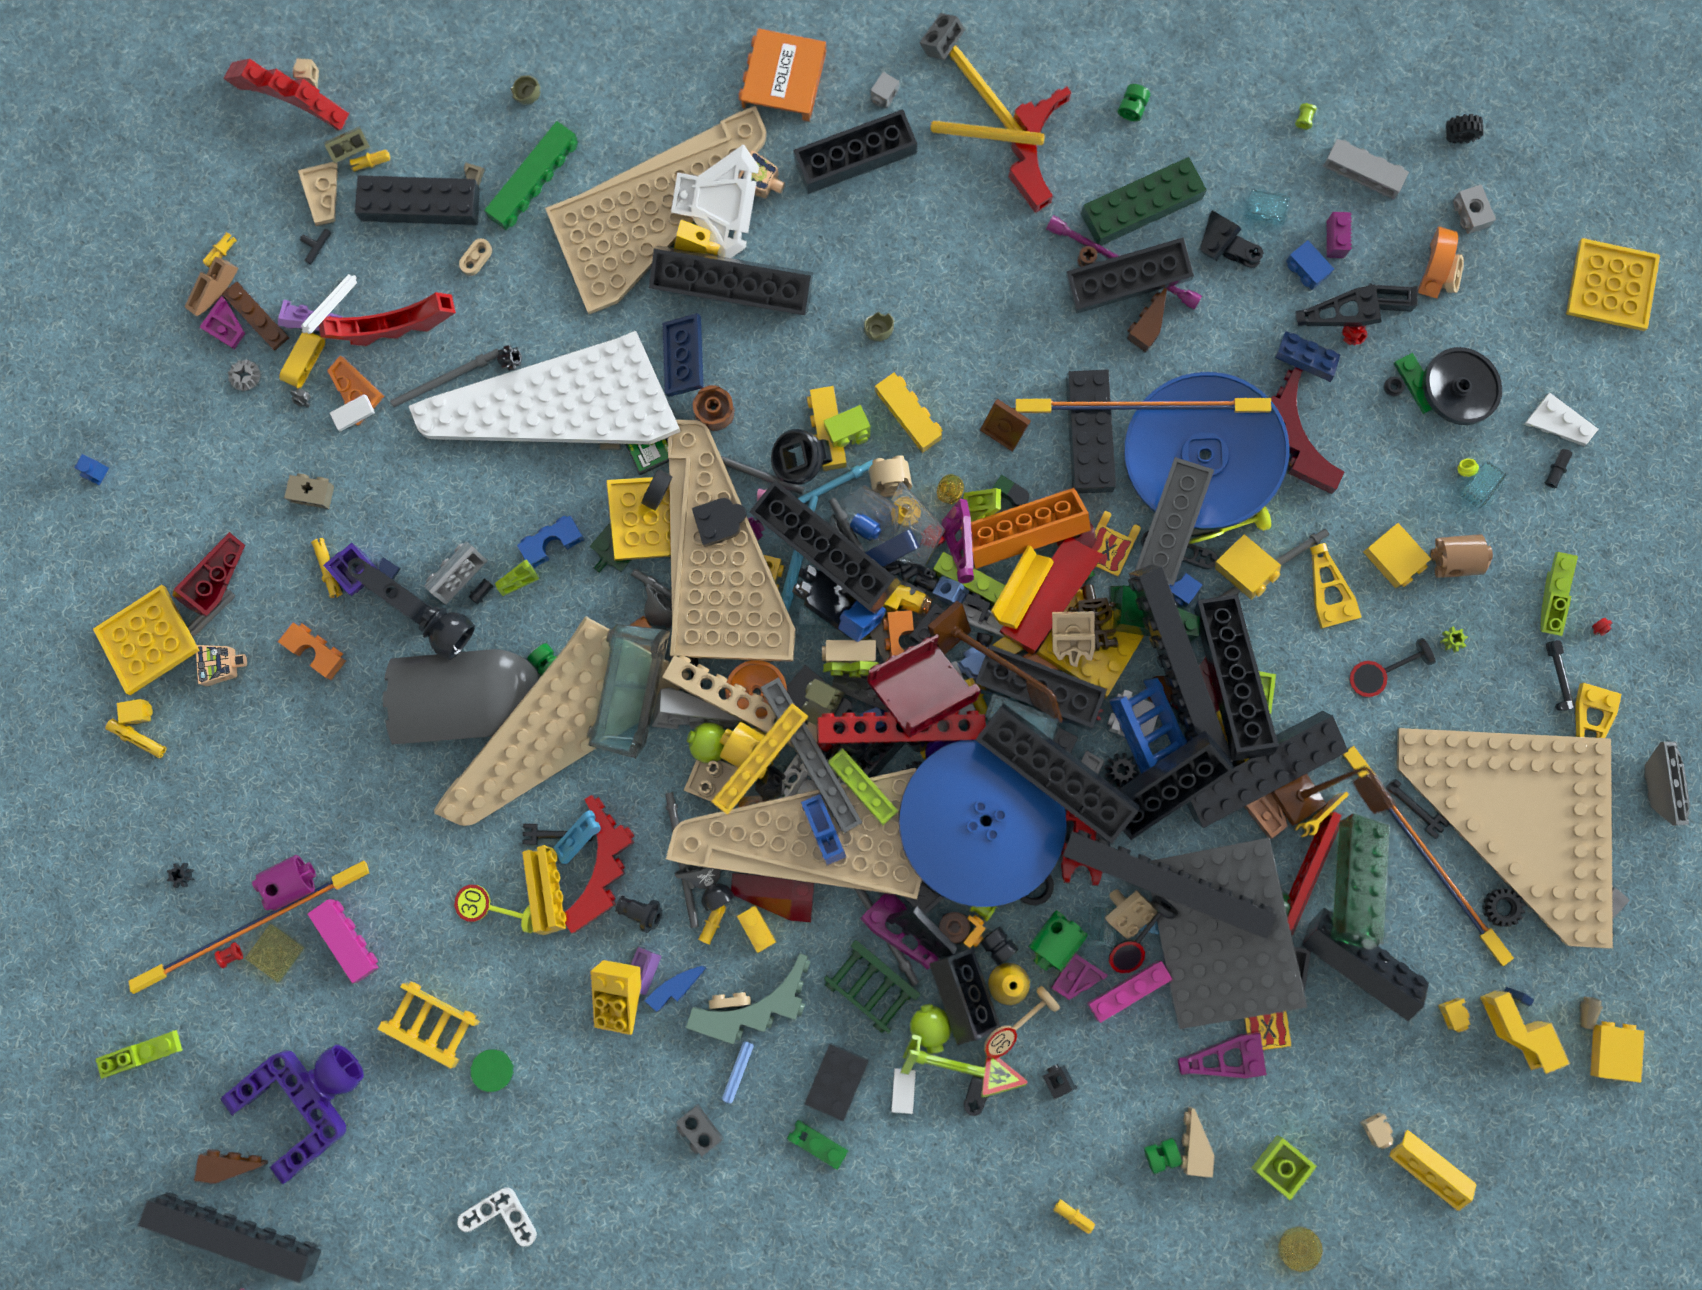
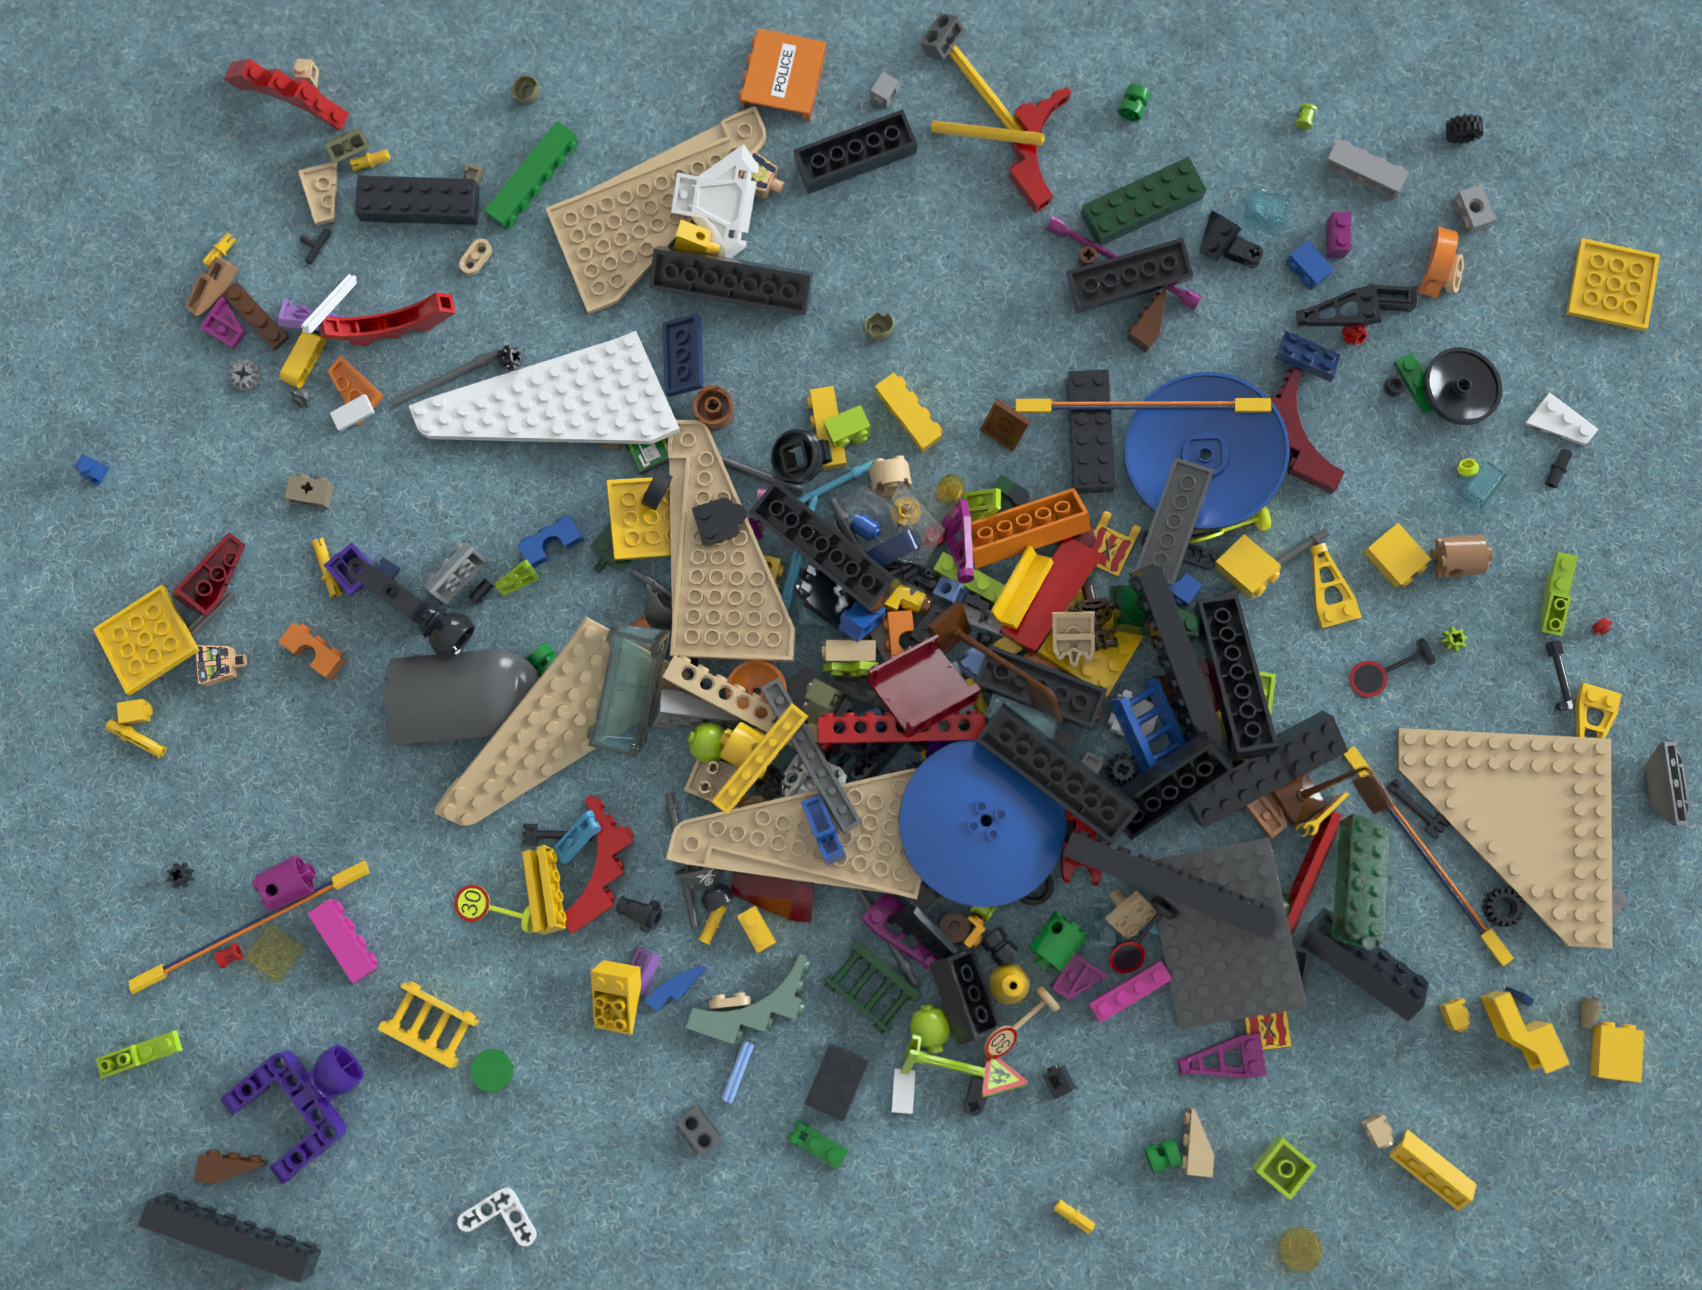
lime tile [828,748,899,825] -> none

